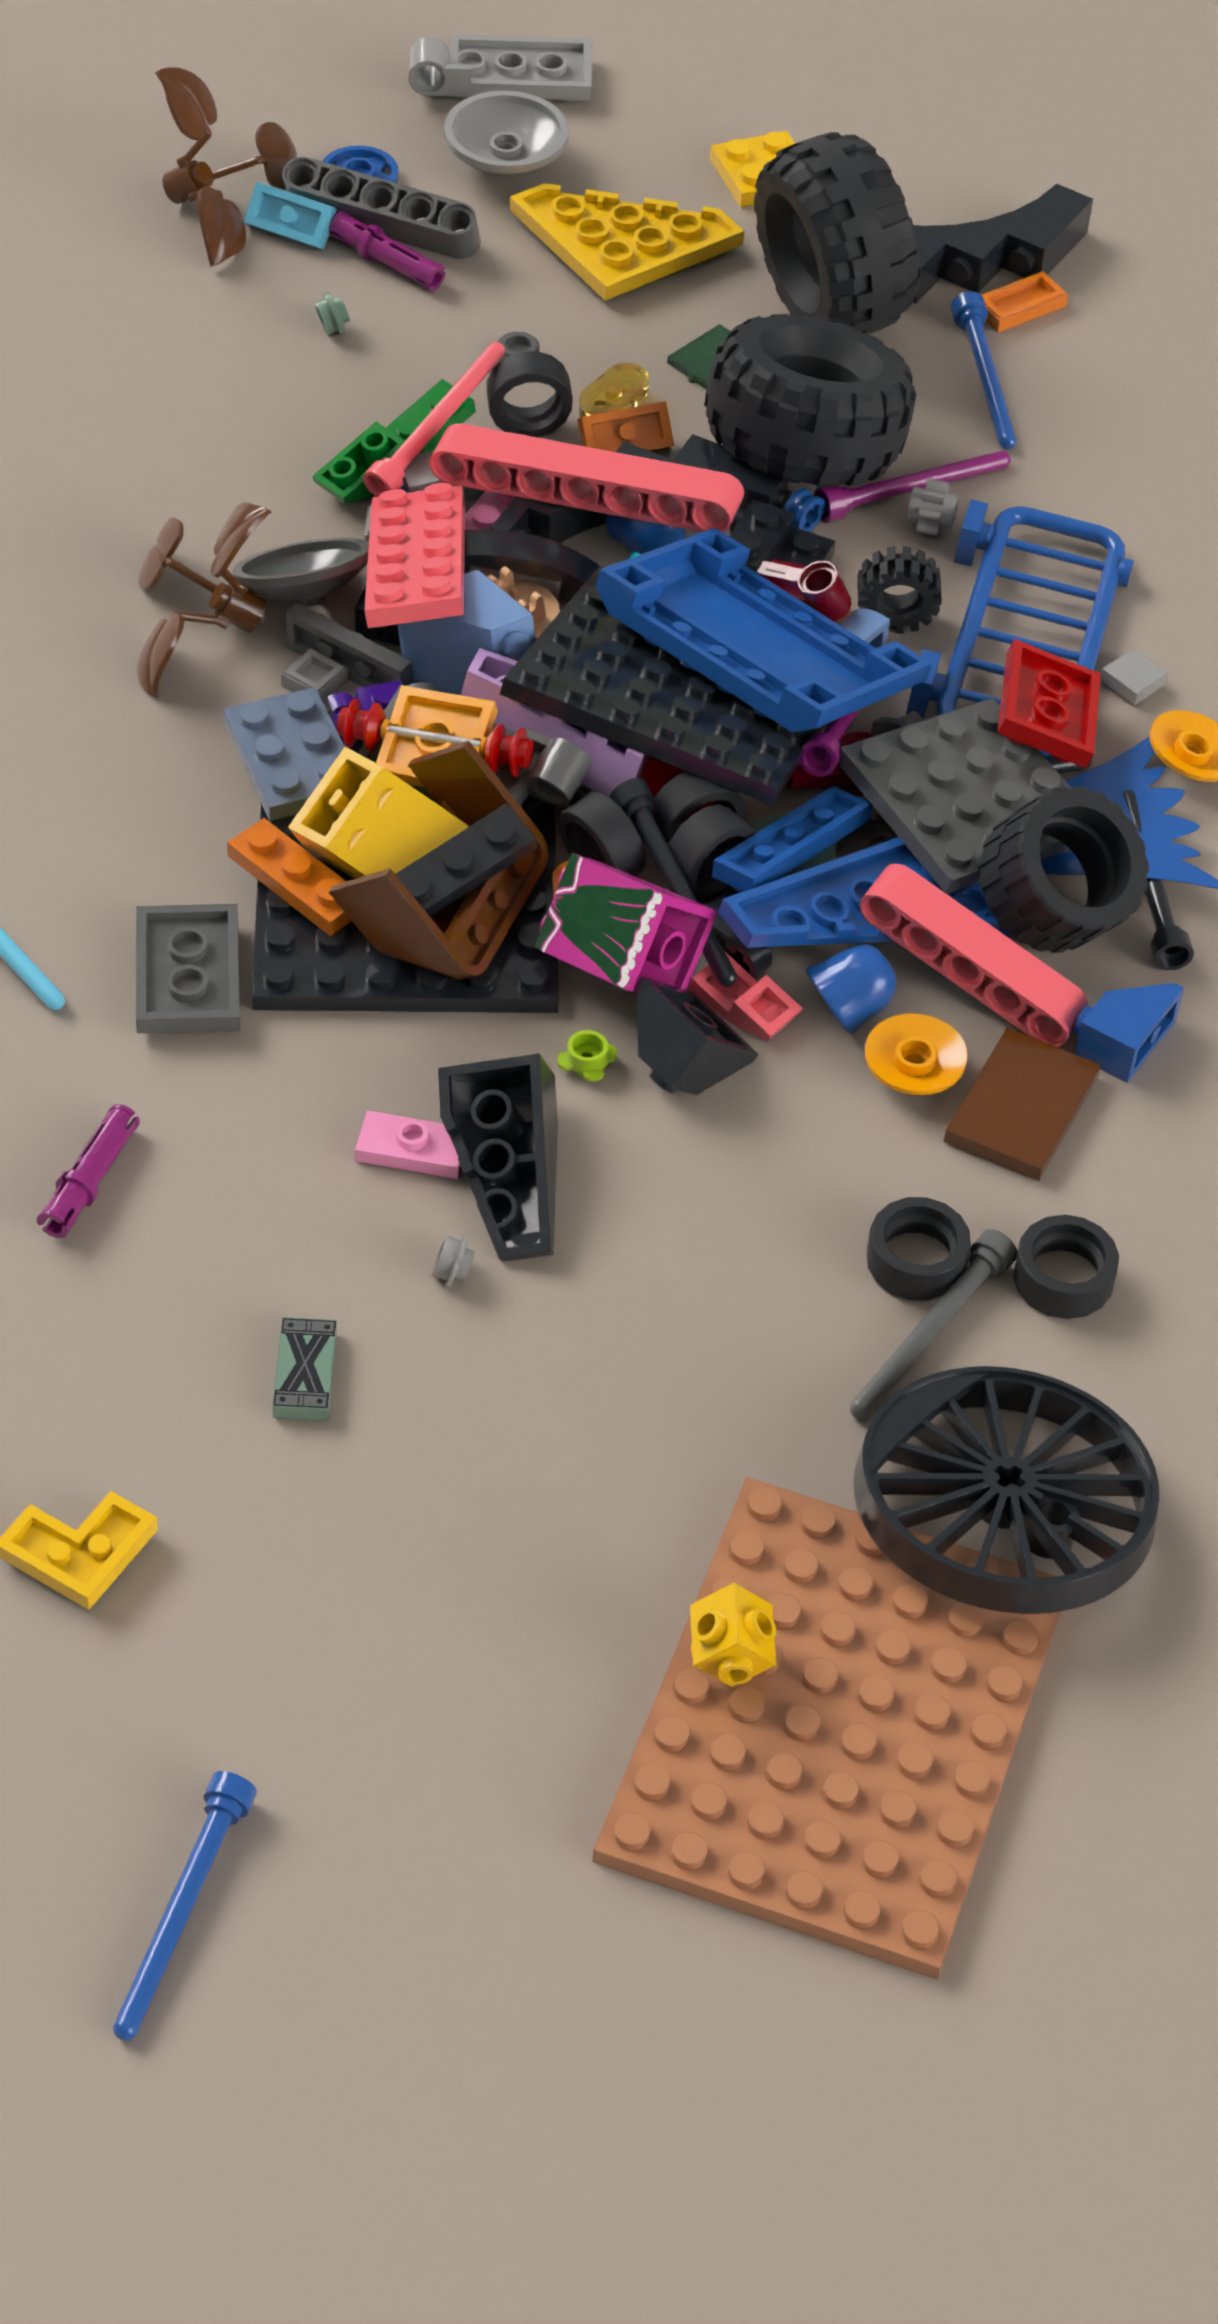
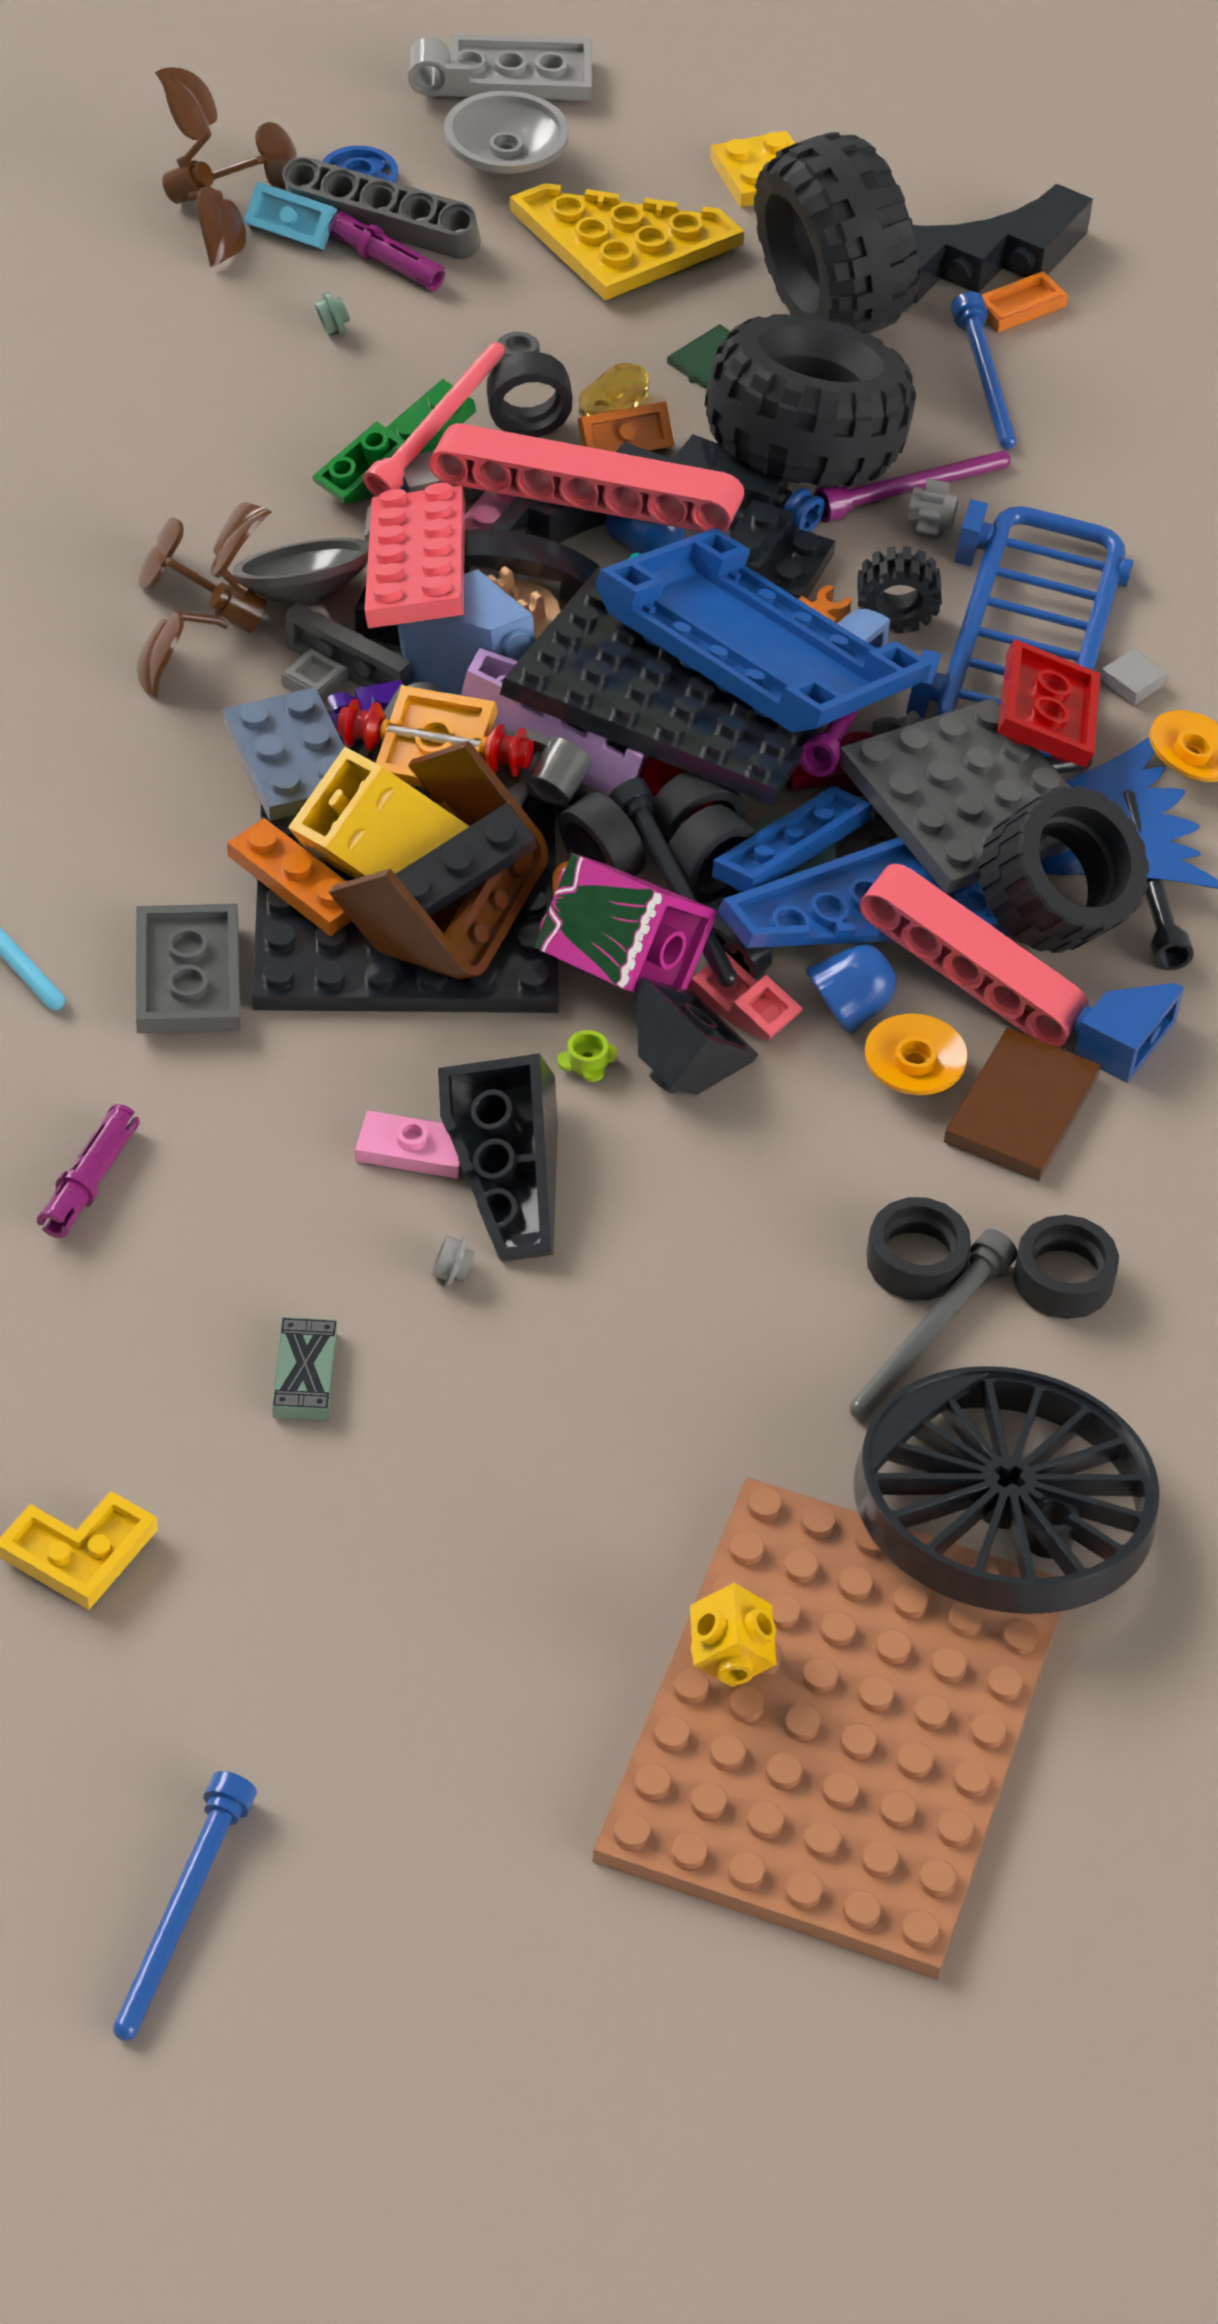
dark red piece [757,559,852,622] -> none

